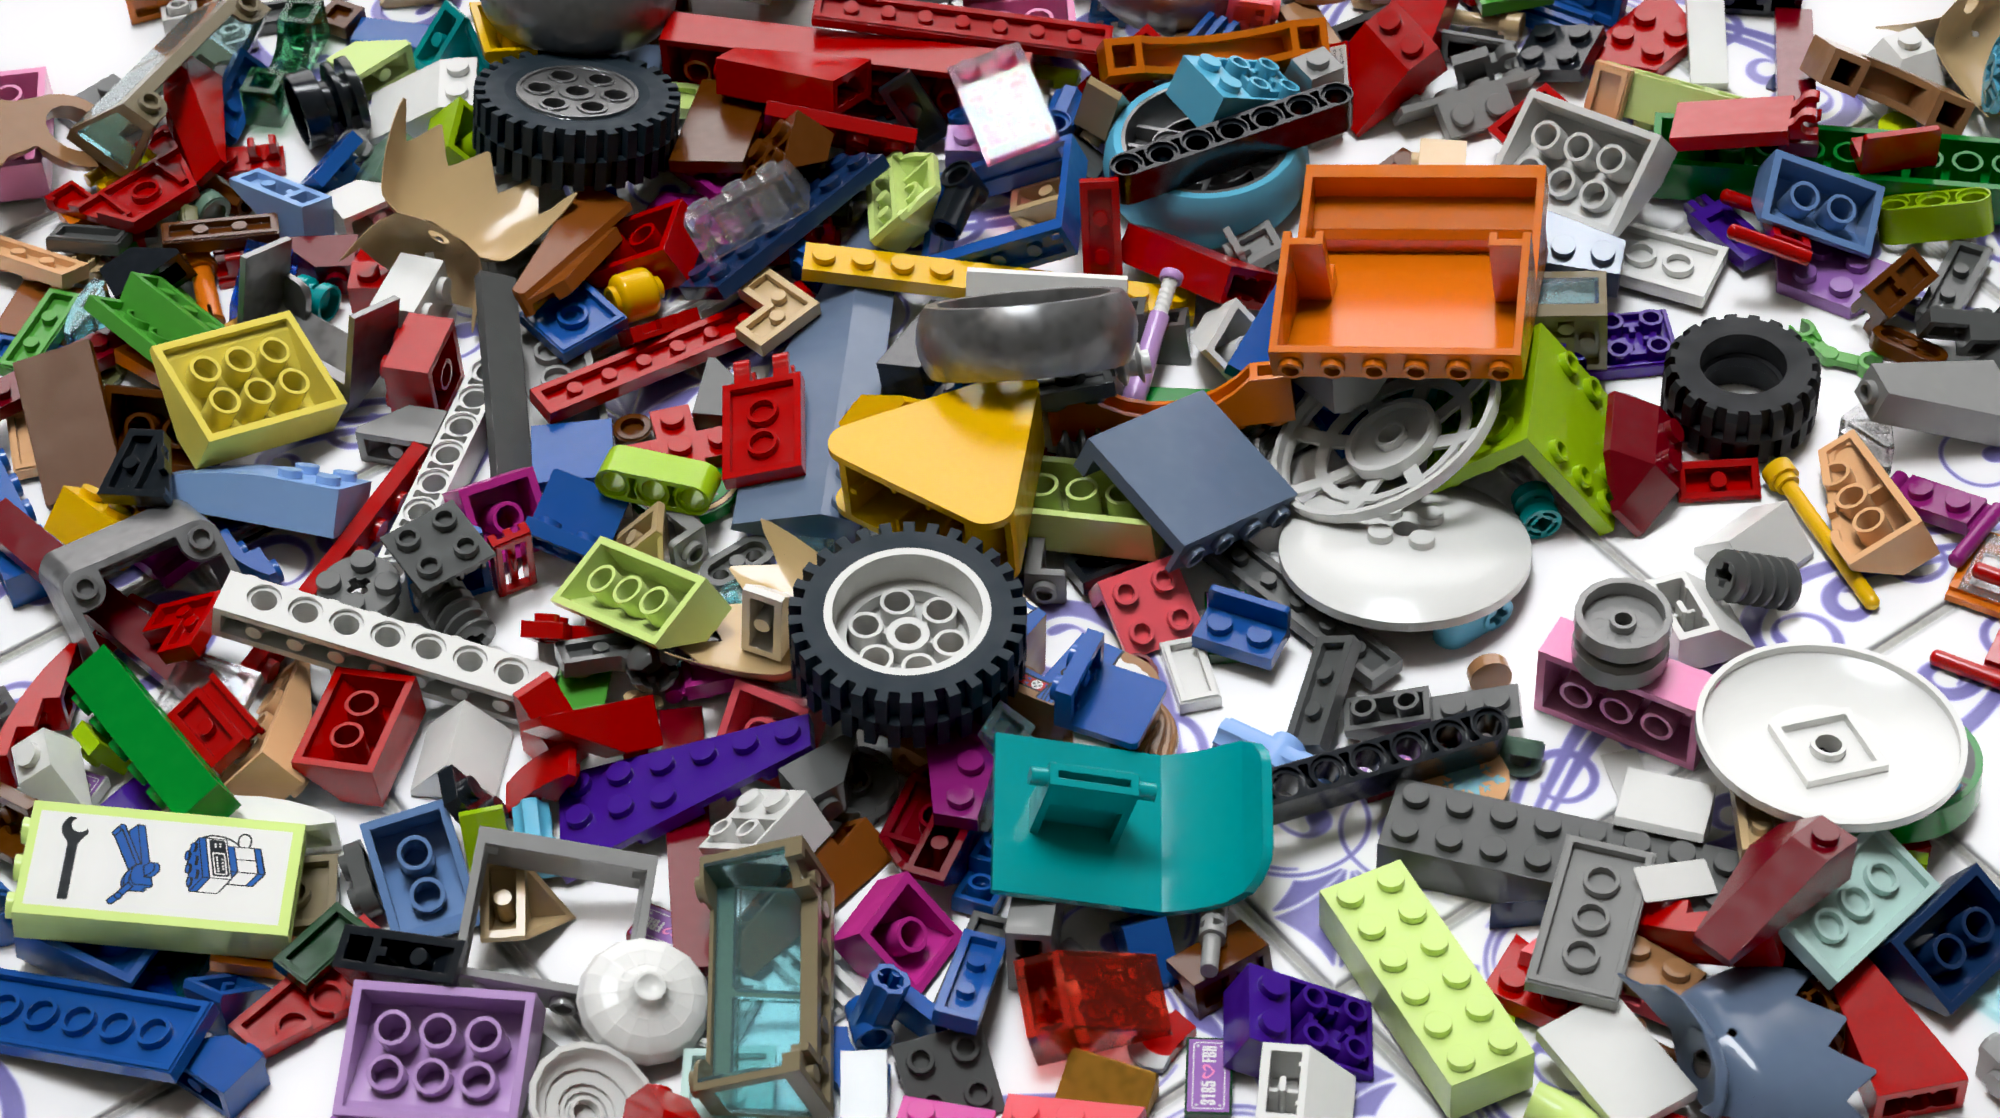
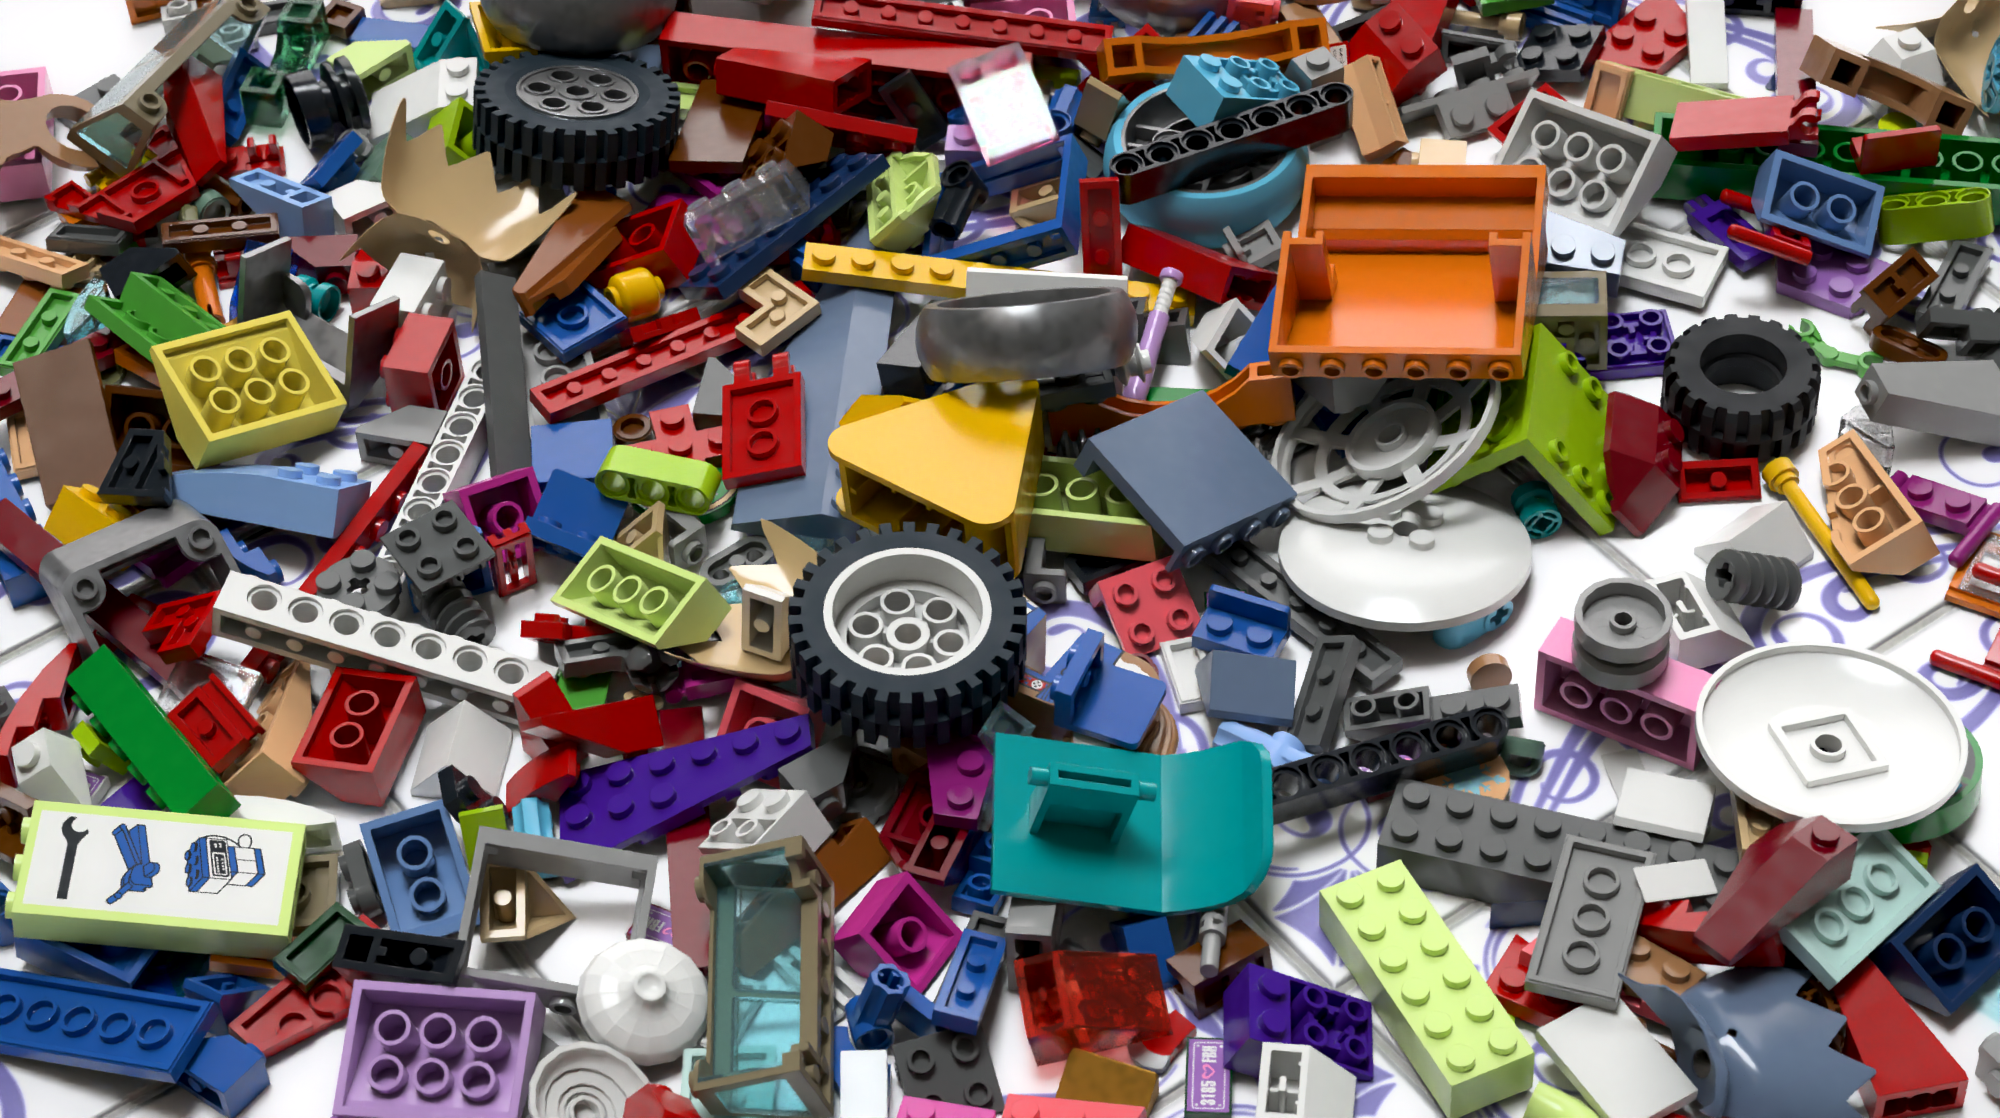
none -> sand blue slope [1195,650,1297,727]
none -> light nougat piece [1344,54,1409,161]

